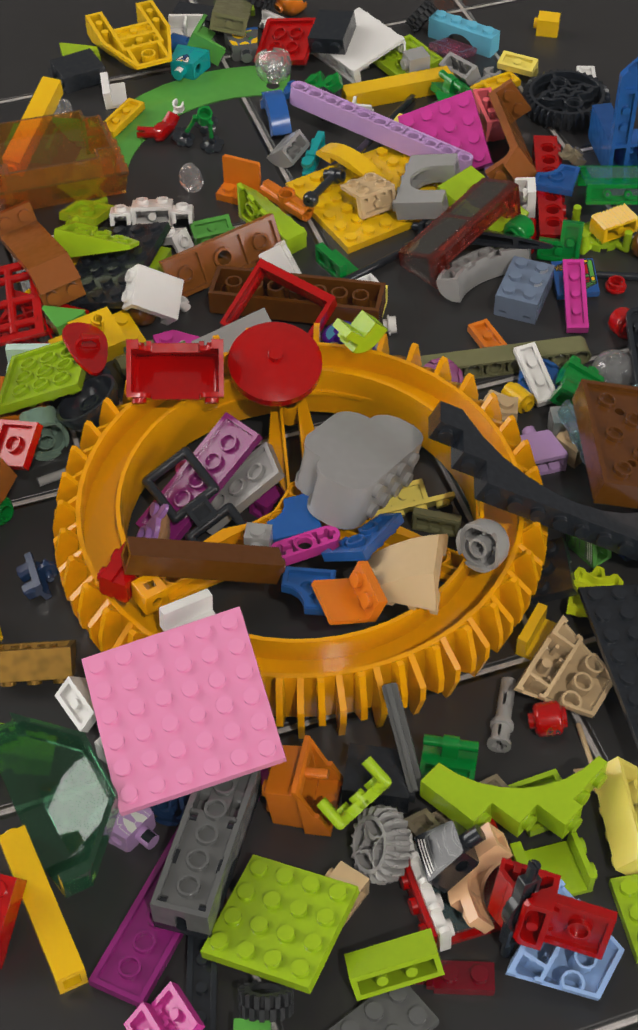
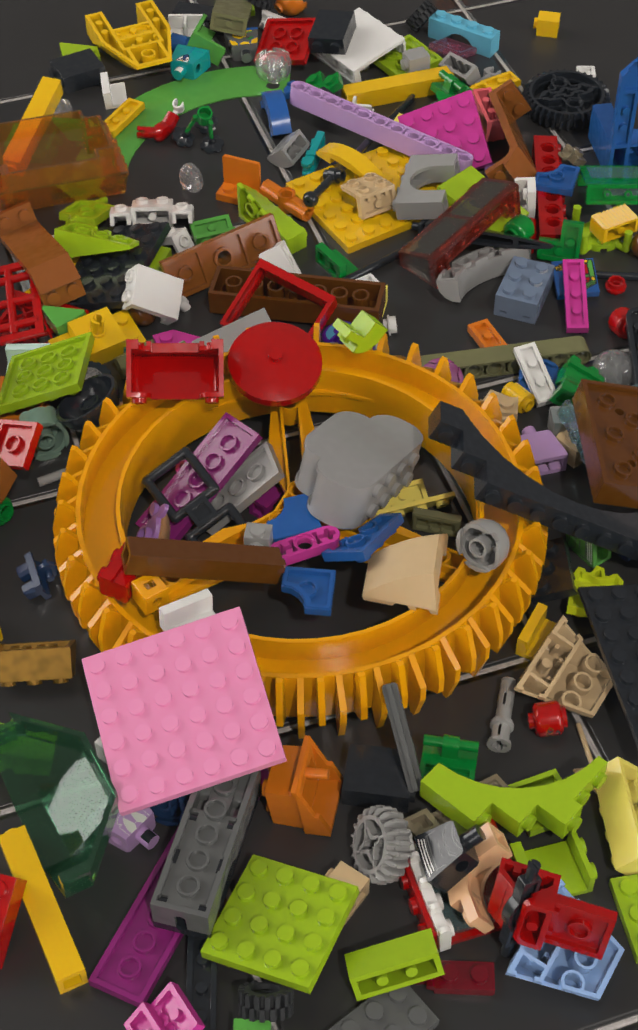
white panel [54,676,96,733] -> none
red shield [62,322,108,376] -> none
orange bracket [311,561,388,625] -> none
lime plate [316,756,392,830] -> none
light yellow panel [497,50,538,77] -> none

